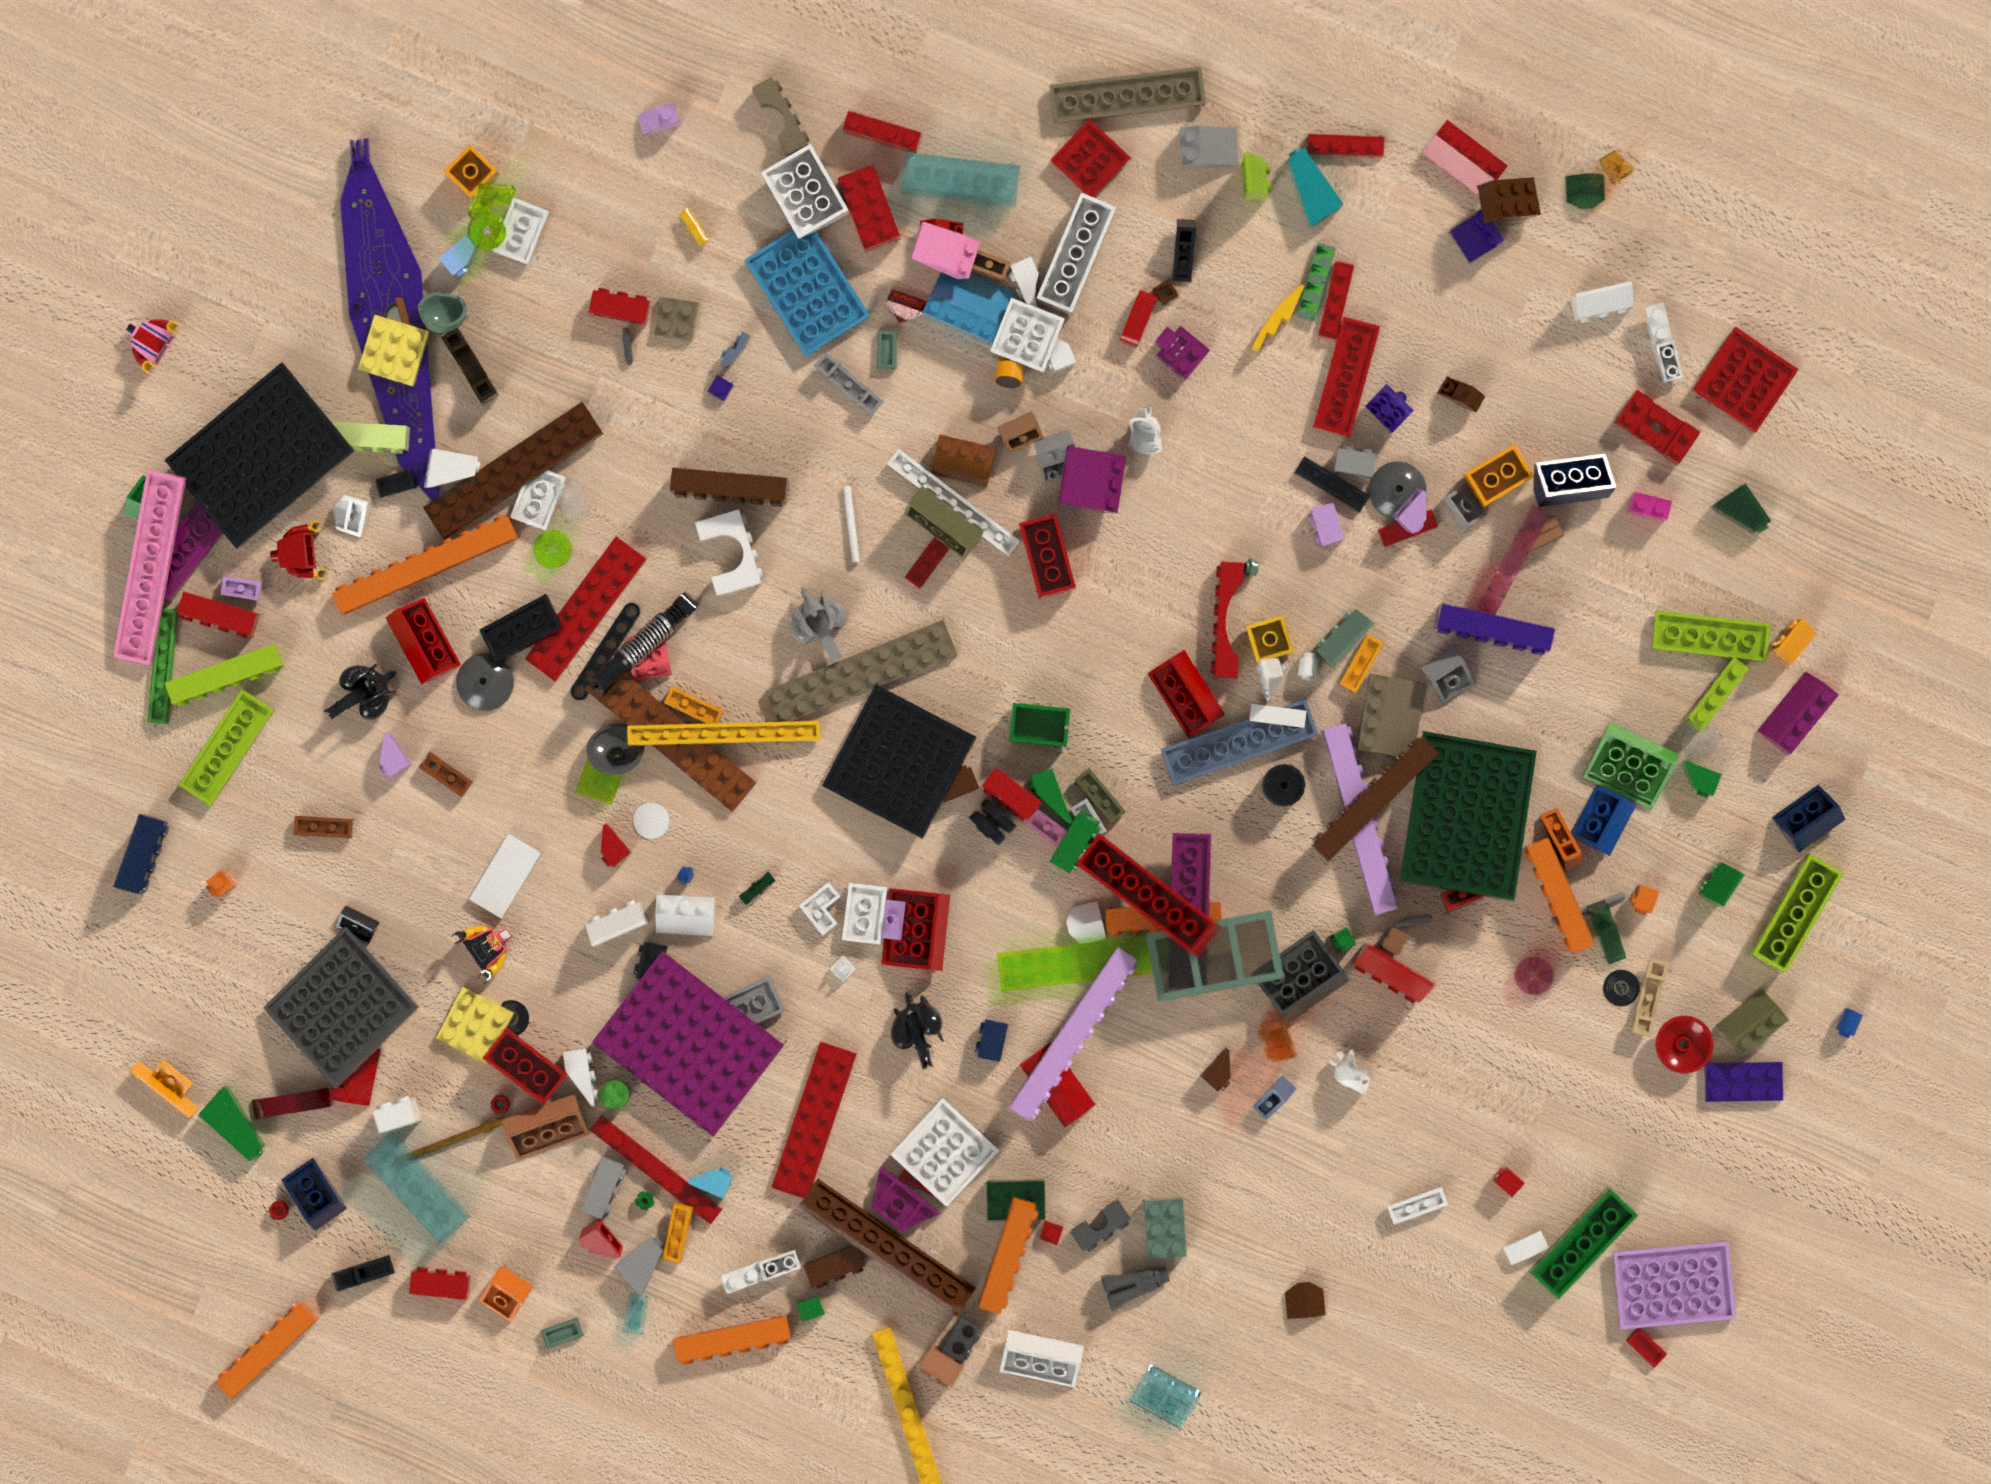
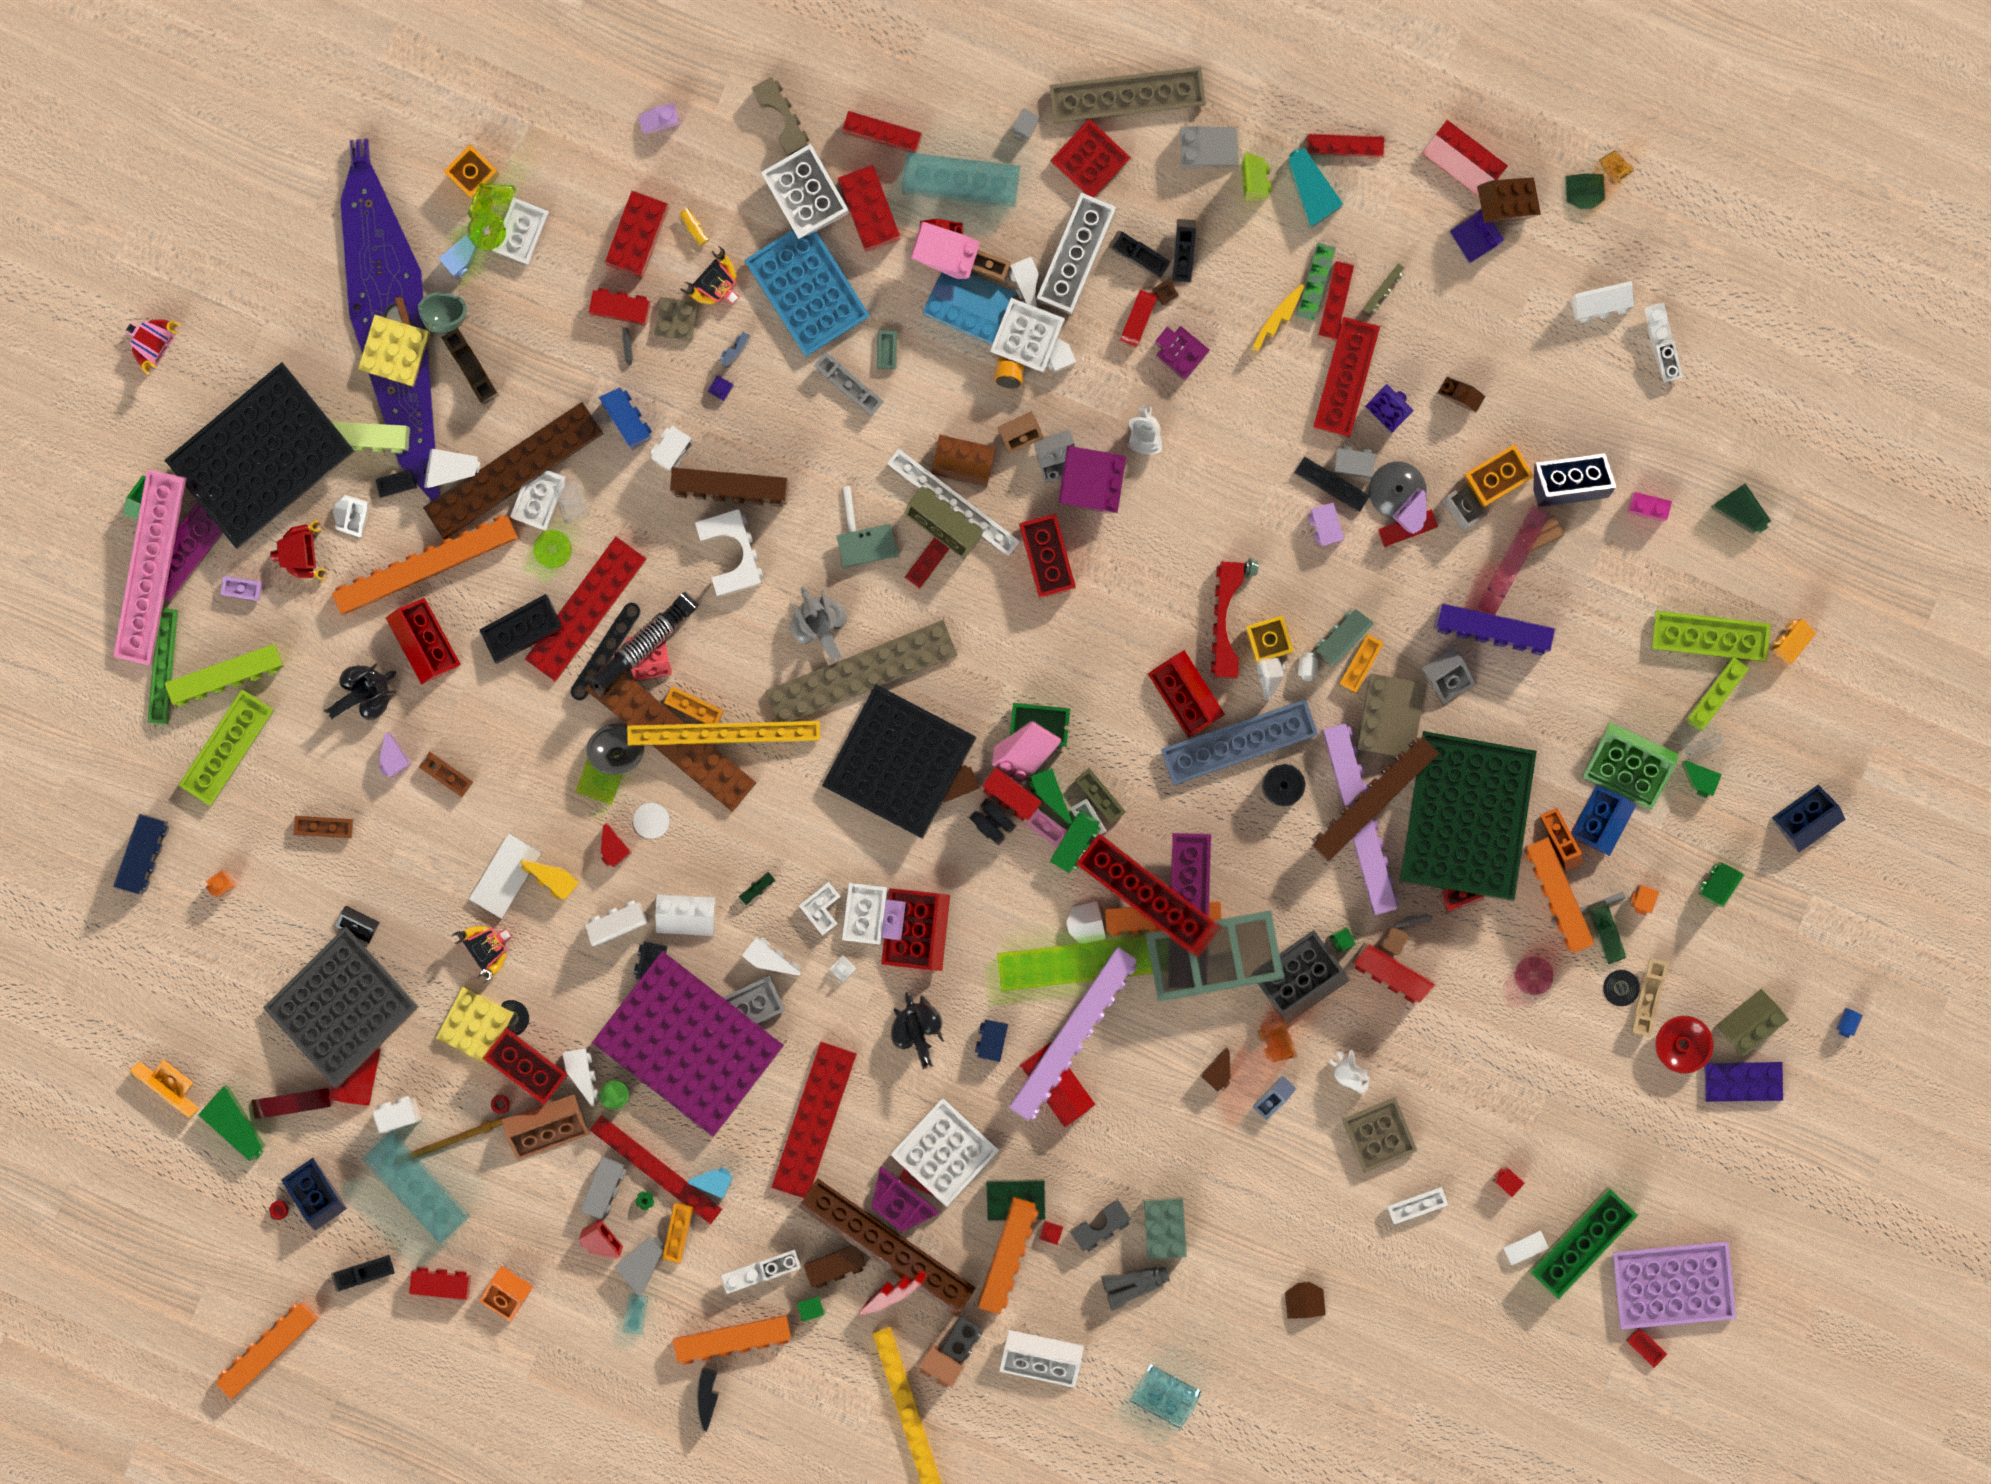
red brick [177,591,260,638] -> none
dark grey dish [456,653,514,711] -> none
sand green tile [541,1317,584,1349] -> none
blue plate [677,866,694,885] -> none
clear red slope [886,289,927,323] -> none
white sticker [1249,704,1307,728] -> none
red piece [1614,389,1701,465] -> none
red plate [1692,326,1799,433] -> none
lime brick [1749,854,1844,973] -> none
magenta slope [1757,671,1839,755] -> none
none -> yellow slope [520,859,579,900]
none -> blue slope [599,388,652,450]
none -> red brick [605,190,669,278]
none -> white brick [650,426,694,472]
none -> torso [680,246,740,305]
none -> black slope [698,1367,719,1432]
none -> white slope [742,937,802,976]
none -> sand green door [836,524,899,569]
none -> slope [859,1270,927,1315]
none -> bright pink slope [992,722,1061,782]
none -> light grey brick [1012,108,1040,140]
none -> black slope [1108,231,1171,278]
none -> dark tan plate [1342,1097,1418,1173]
none -> olive plate [1362,263,1404,315]

